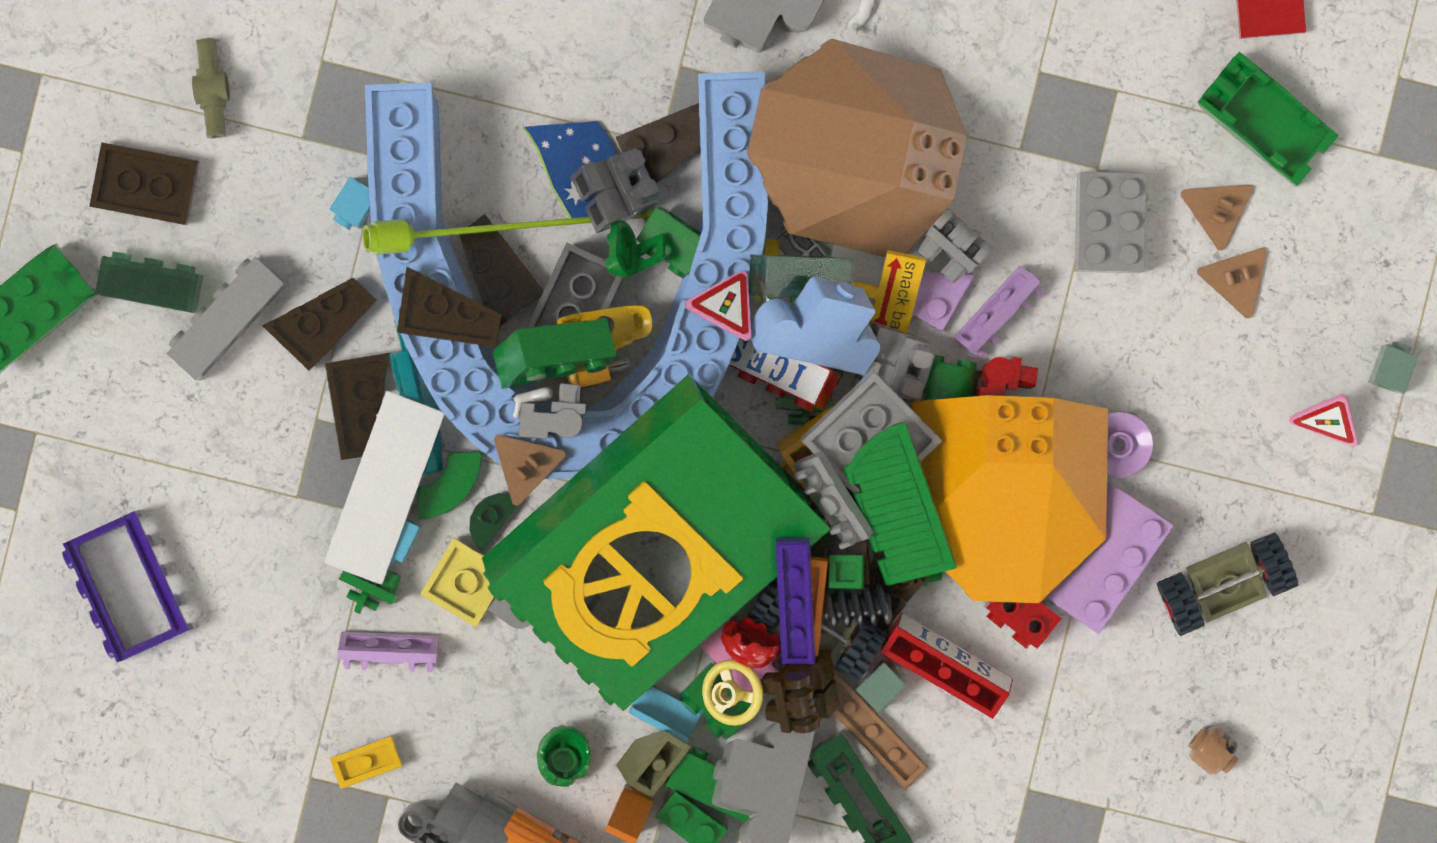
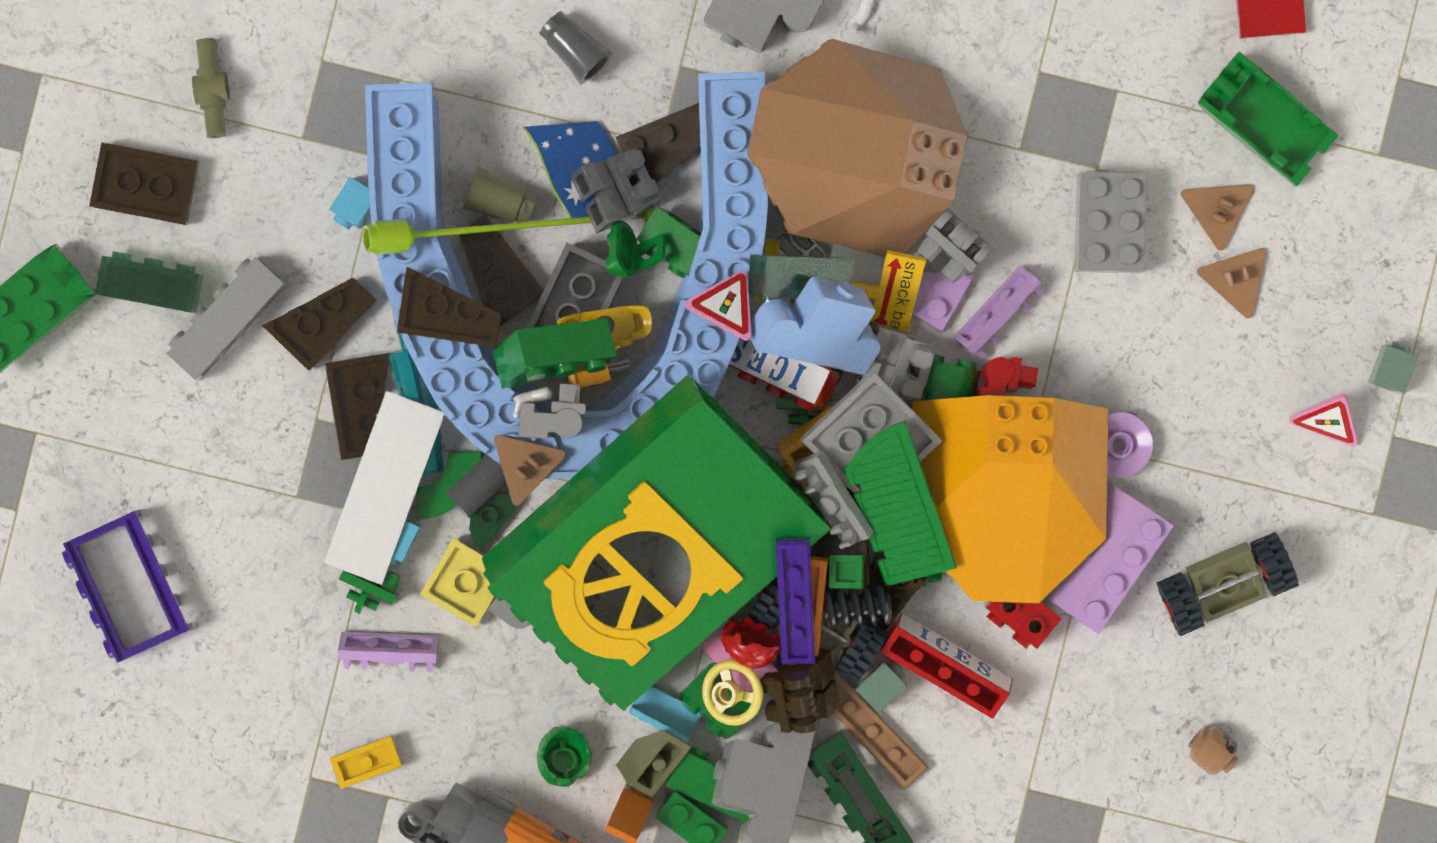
none -> dark grey brick [445,454,506,518]
none -> olive plant [463,167,537,223]
none -> dark grey plant [539,11,612,85]

